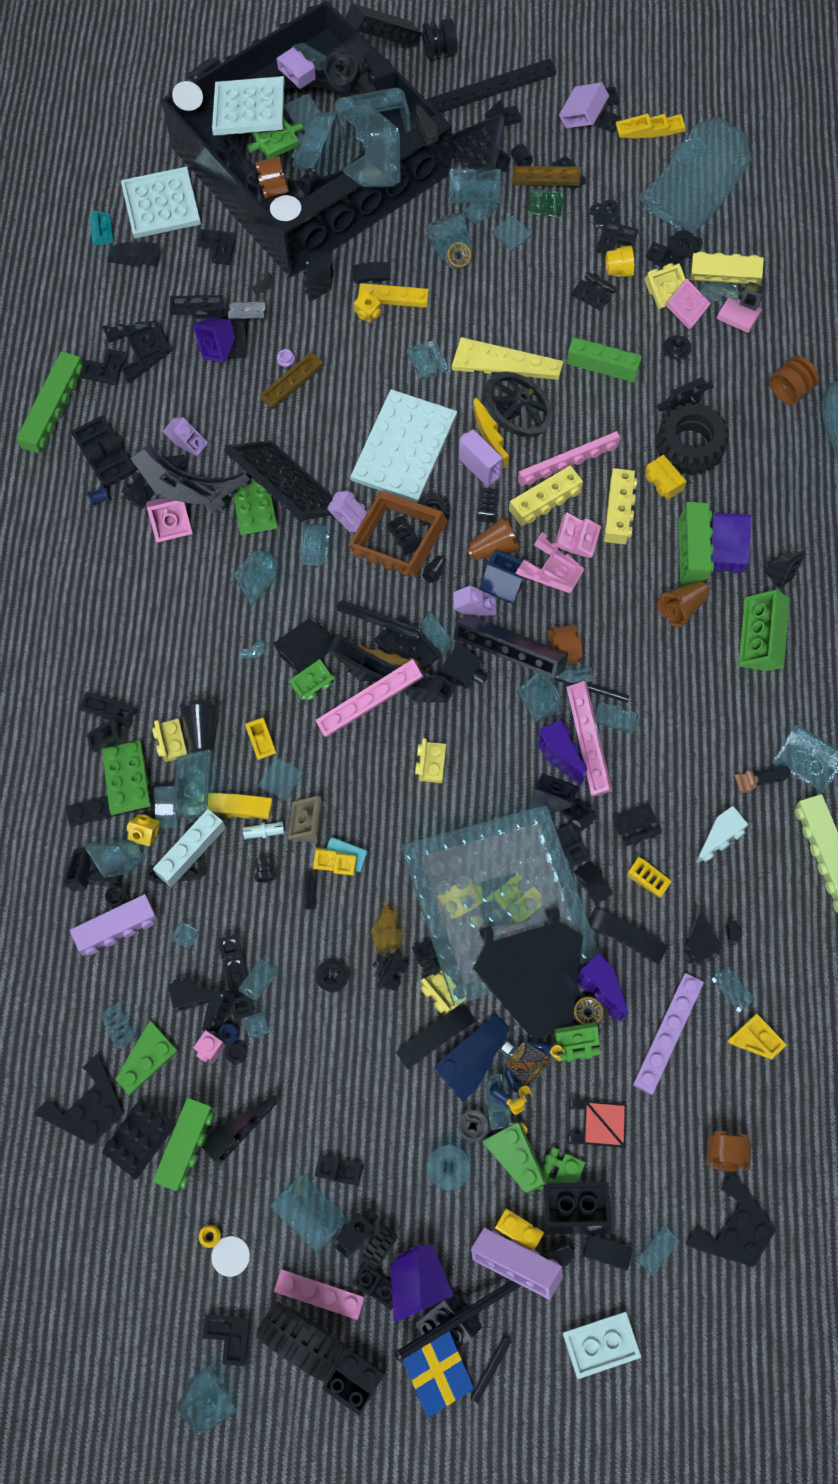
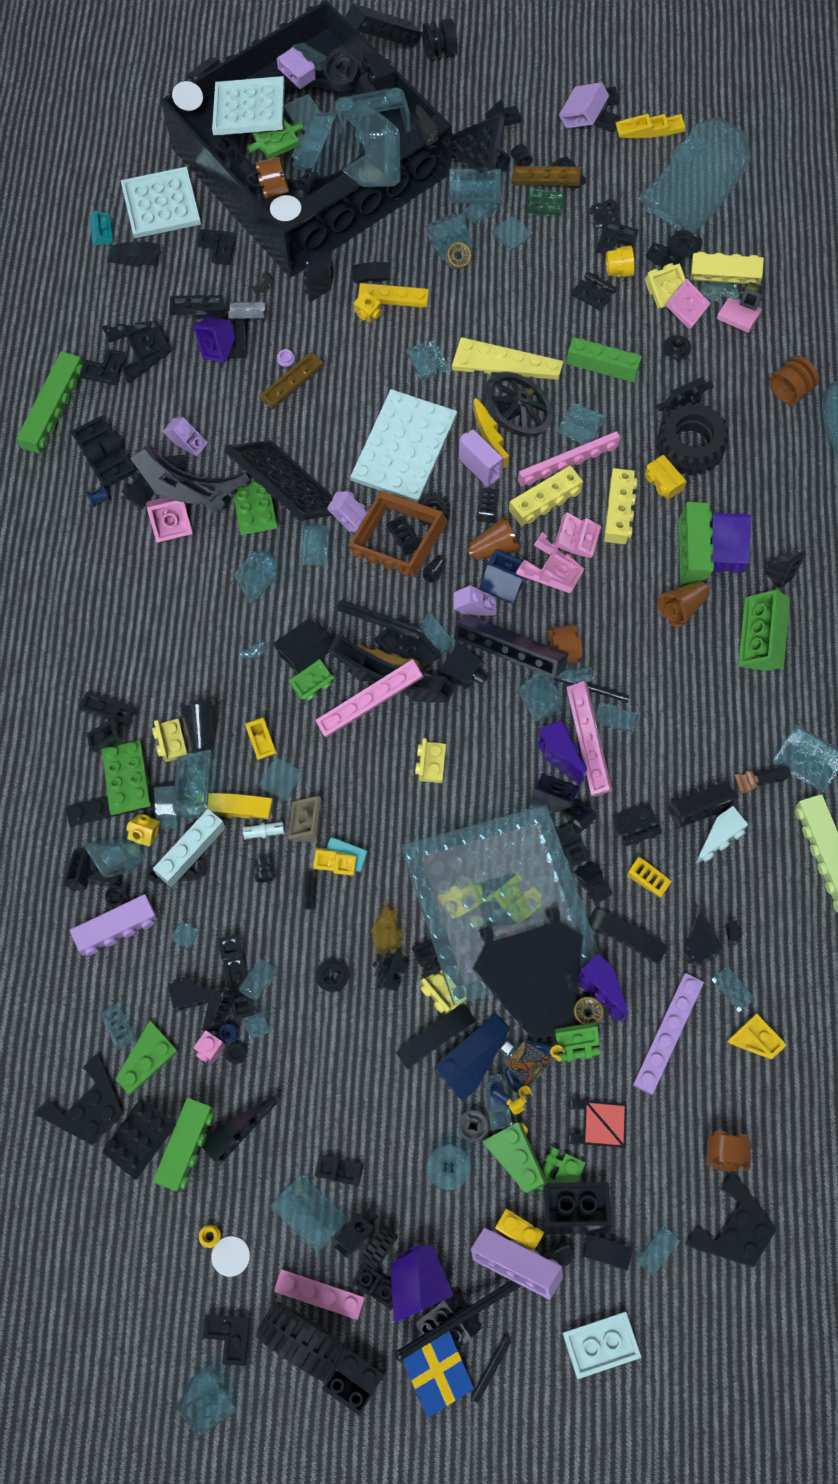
black plate [426,58,557,113] -> none
none -> clear light blue slope [557,403,606,444]
none -> black slope [668,782,739,829]

